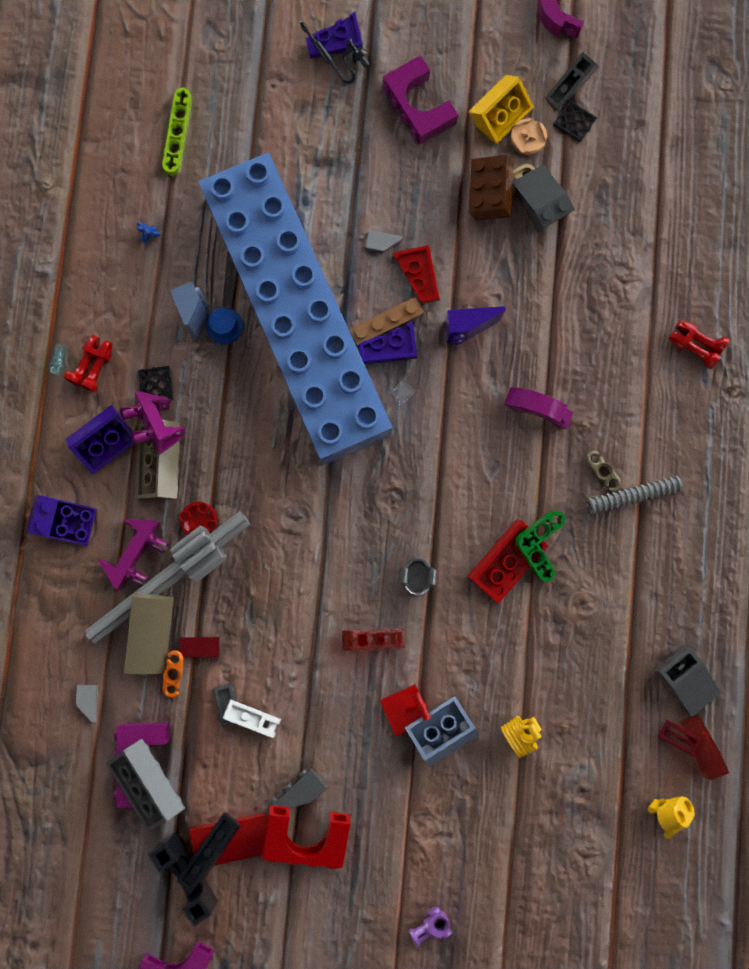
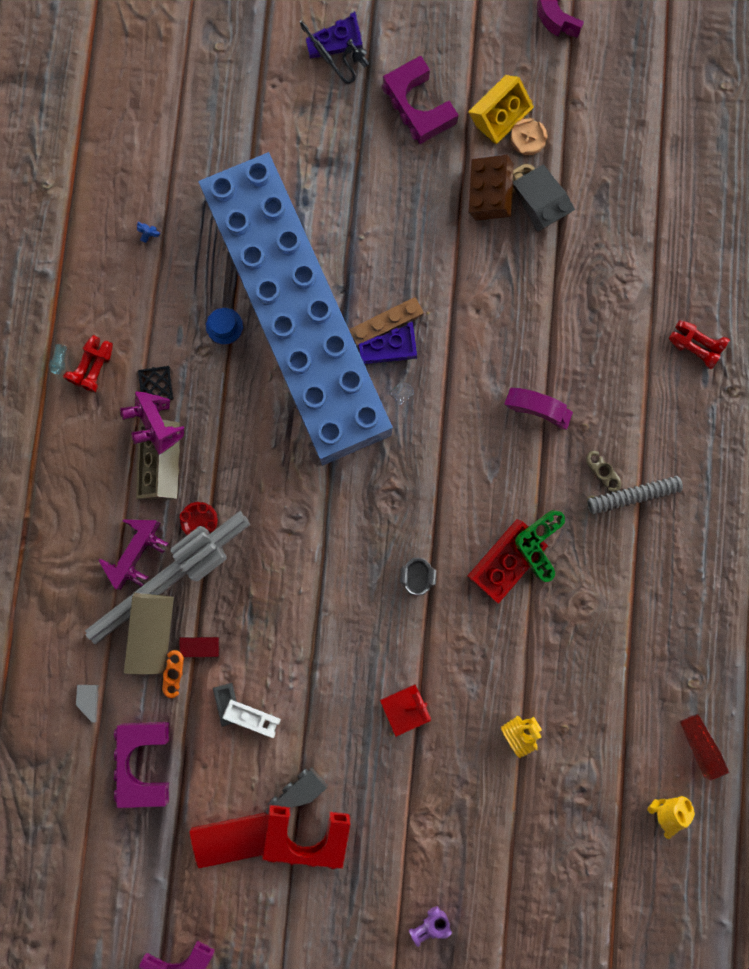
dark purple slope [25,495,97,546] -> none
dark purple slope [65,405,134,474] -> none
dark grey slope [106,739,185,832] -> none
black arch [149,832,218,927] -> none
lime beam [162,88,192,176] -> none
sand blue slope [170,282,209,341] -> none
black plate [177,812,241,894] -> none
clear red slope [342,628,405,651] -> none
light grey tile [366,230,403,253] -> none
red wing [393,245,440,304] -> none
sand blue slope [405,696,479,767] -> none
dark purple slope [445,306,506,345] -> none
dark grey slope [545,52,599,110] -> none
black window [553,100,597,143] -> none
dark grey slope [653,646,721,717] -> none
dark red tile [658,720,704,757] -> none

